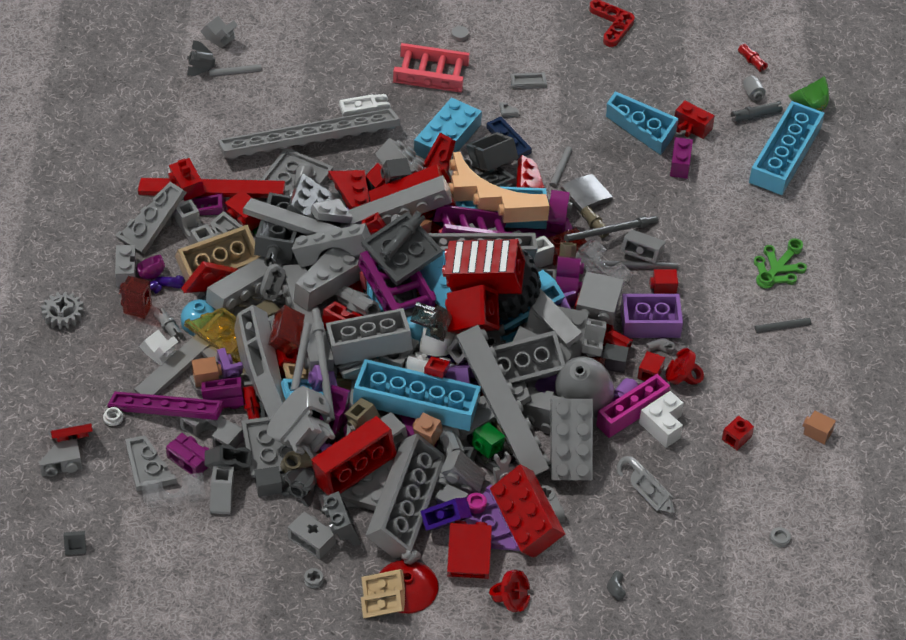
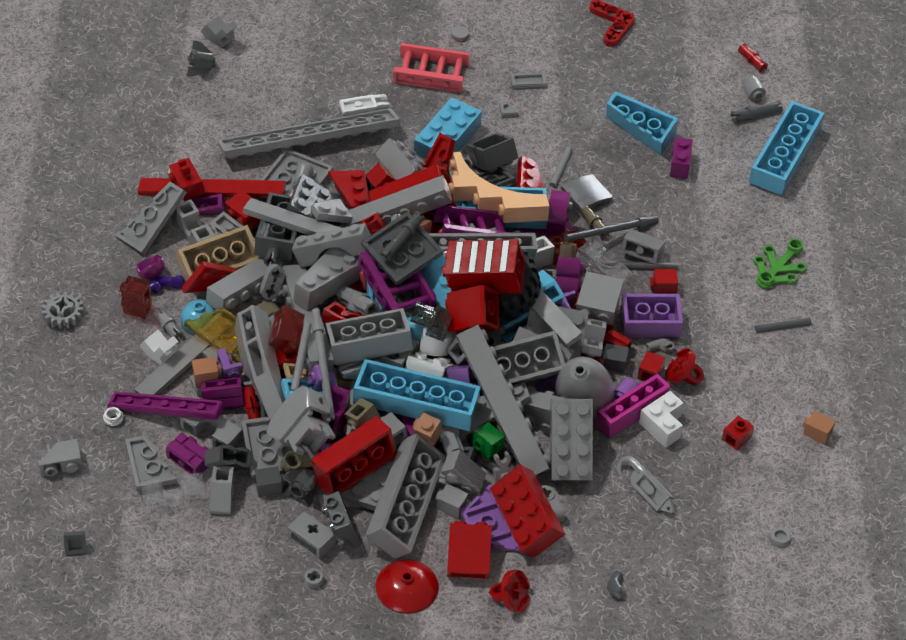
red plate [51,424,93,442] -> none
light grey brick [115,245,137,288] -> none
light grey bar [209,64,262,77] -> none
tan slope [361,569,405,618] -> none
dark grey brick [381,158,412,184] -> none
light grey arm [401,548,421,565] -> none
dark purple brick [420,497,472,531] -> none
red tile [424,356,450,379] -> none
dark pink tile [467,493,487,514] -> none
dark blue plate [486,116,532,160] -> none
red brick [674,100,715,139] -> none
bright green hair [788,76,829,111] -> none

